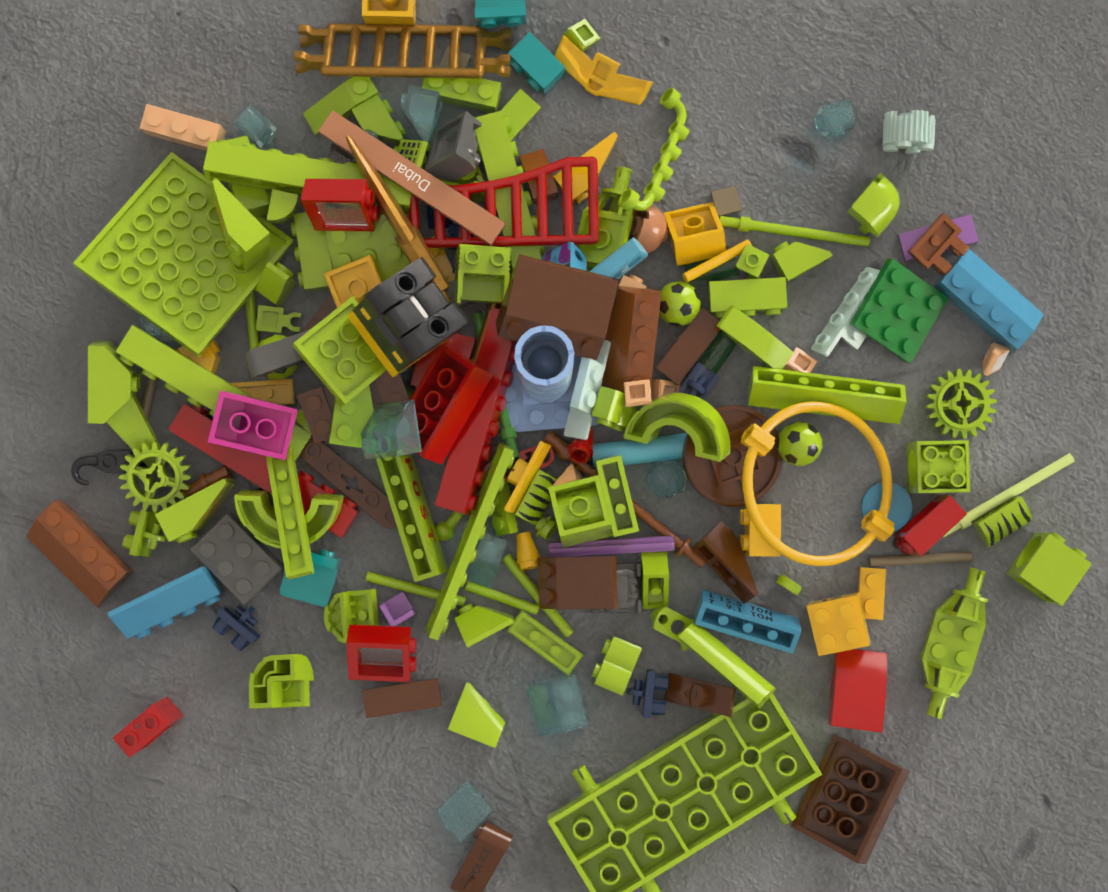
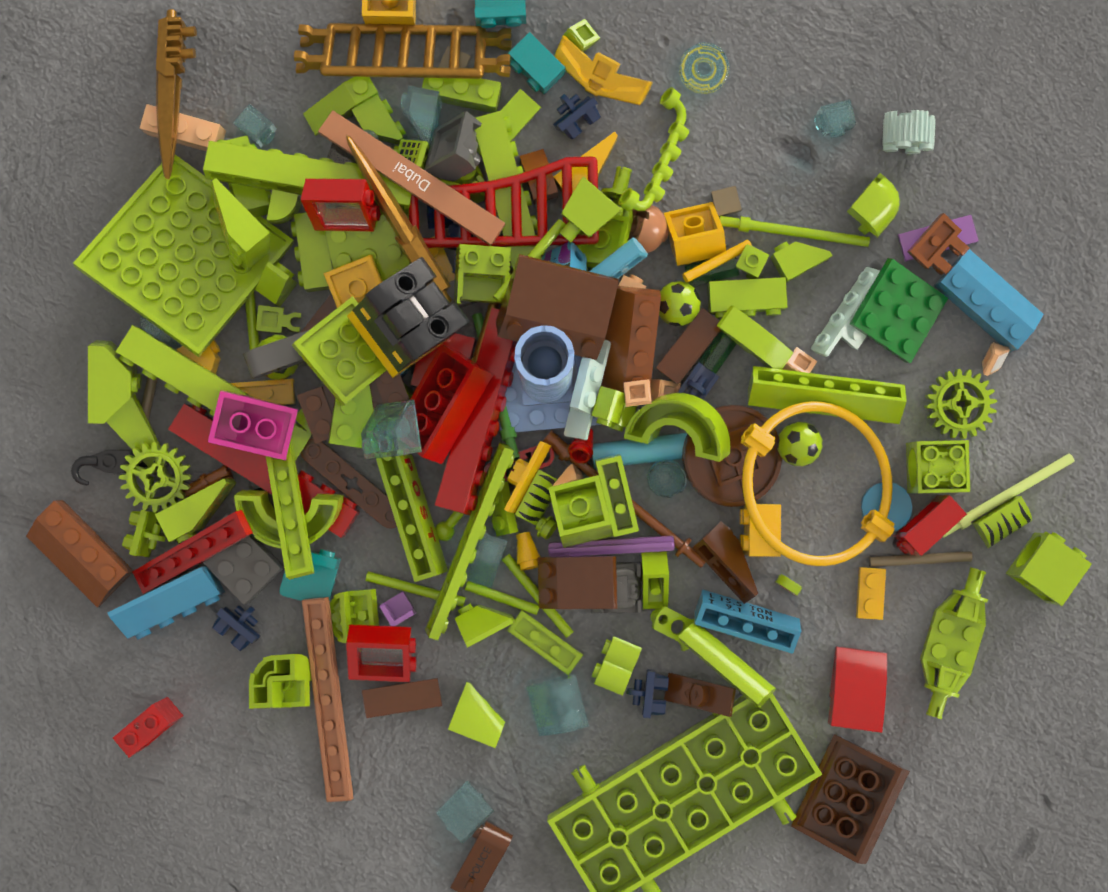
yellow brick [807,592,871,656] -> none
none -> red plate [132,510,253,594]
none -> pearl gold piece [156,9,197,179]
none -> nougat tile [302,597,354,802]
none -> lime bar [493,219,566,303]
none -> dark blue hips [553,94,601,139]
none -> lime torso [559,177,621,243]
none -> clear light blue tile [679,42,730,94]

